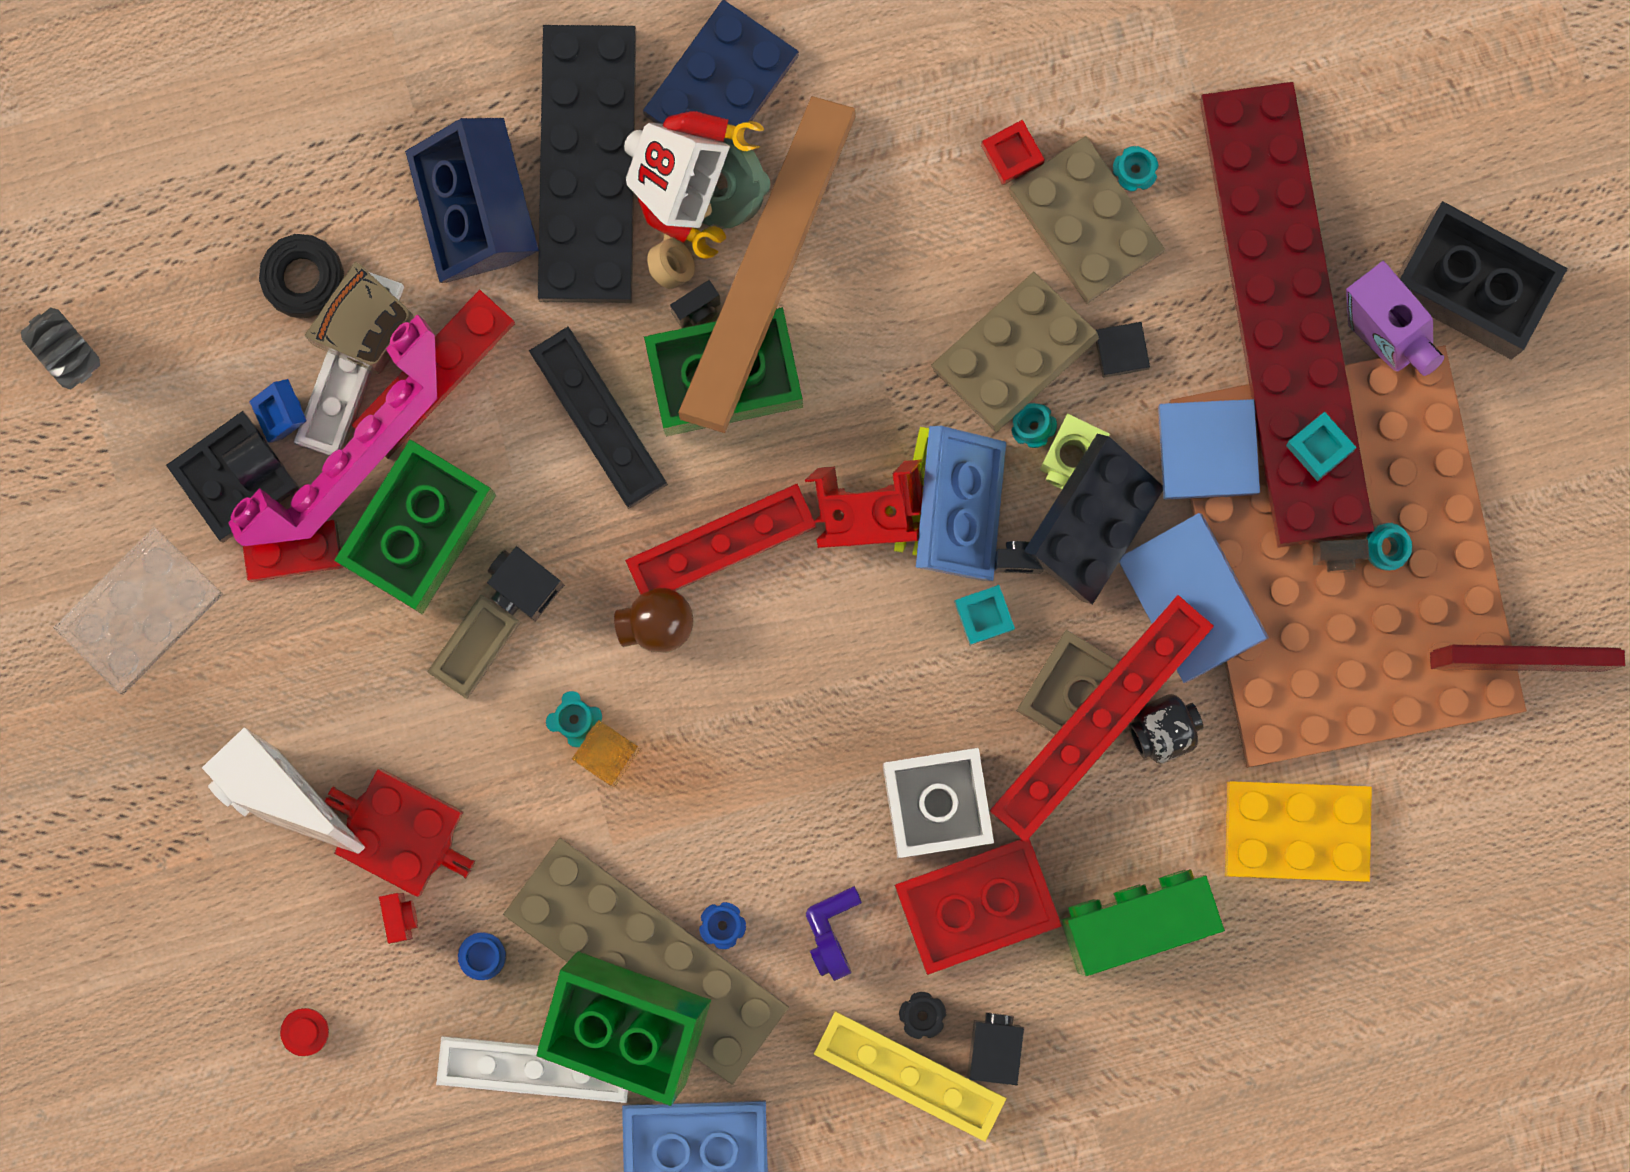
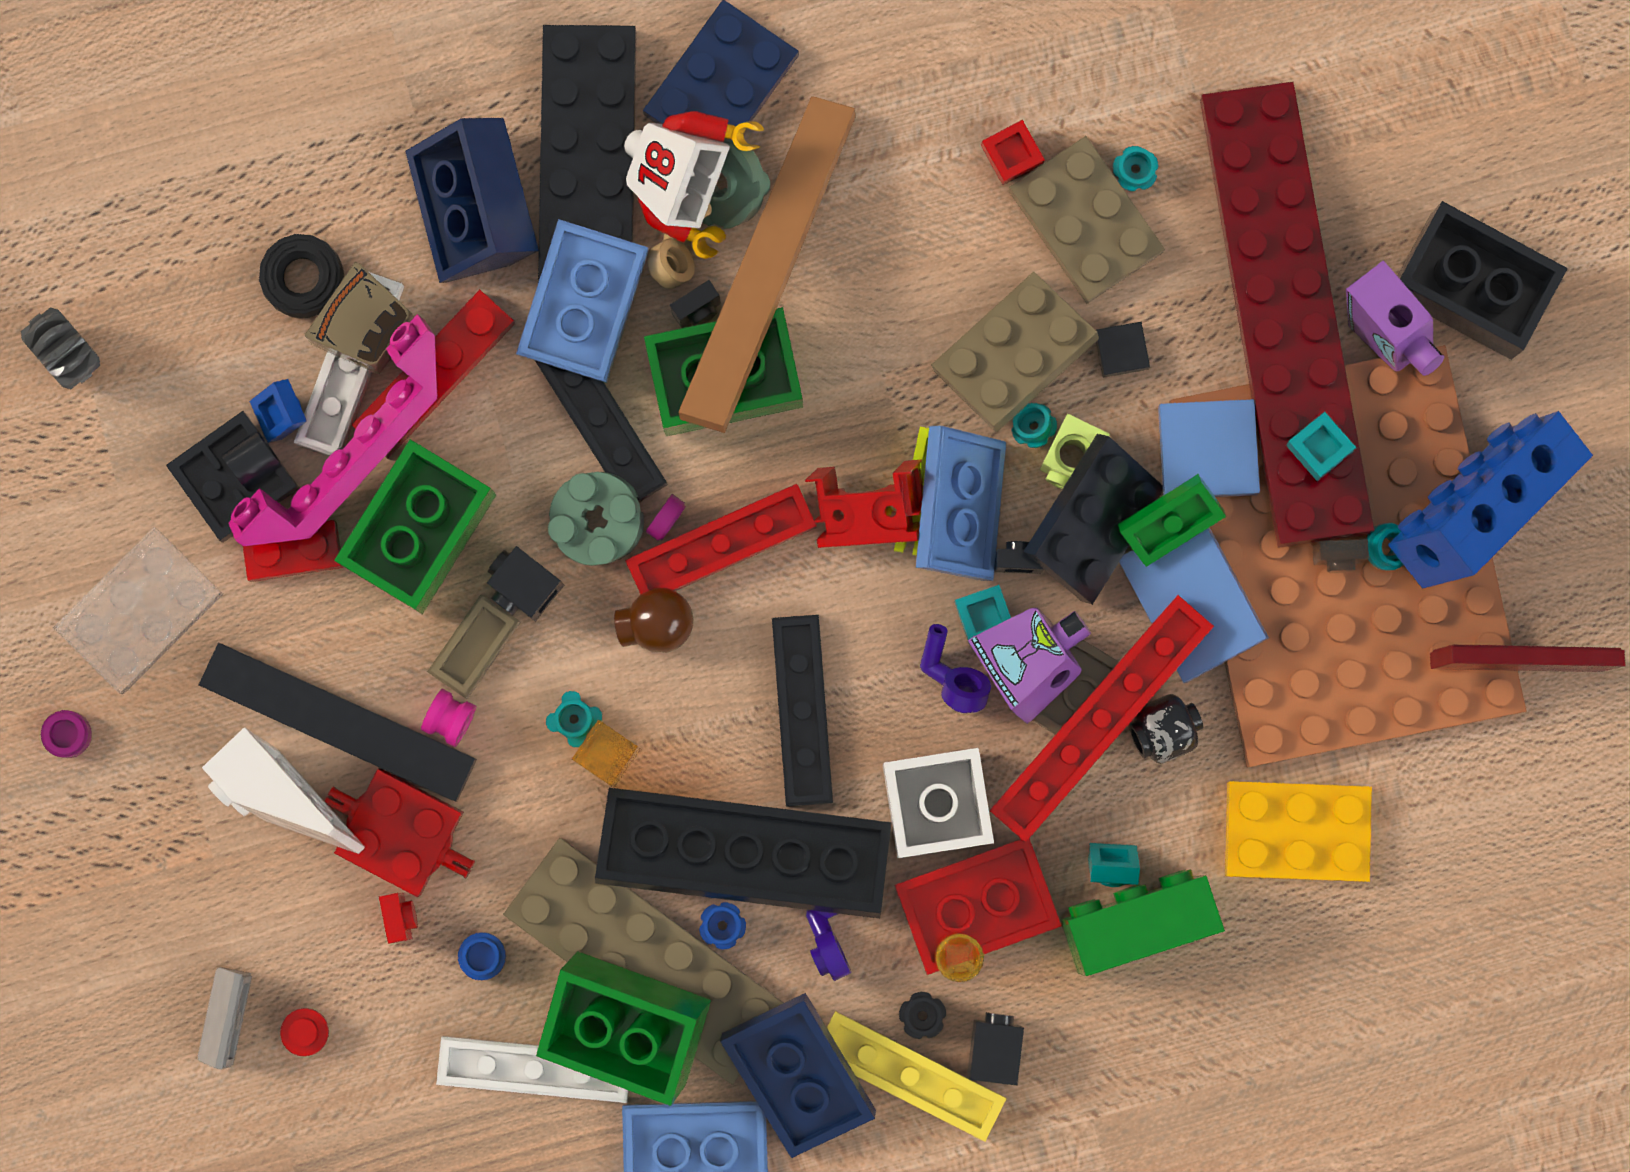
none -> magenta tile [41,710,92,758]
none -> black tile [198,642,477,802]
none -> light grey slope [198,967,252,1070]
none -> dark pink wheel [421,688,477,747]
none -> medium blue tile [516,219,649,383]
none -> sand green plate [548,472,645,566]
none -> black plate [595,787,892,919]
none -> magenta tile [645,494,686,541]
none -> dark blue plate [720,993,876,1158]
none -> black tile [772,614,833,807]
none -> dark purple plate [920,624,991,713]
none -> clear yellow wheel [934,933,984,982]
none -> medium lavender torso [968,608,1091,724]
none -> teal plate [1088,843,1140,887]
none -> green plate [1118,474,1226,567]
none -> blue brick [1388,411,1593,589]

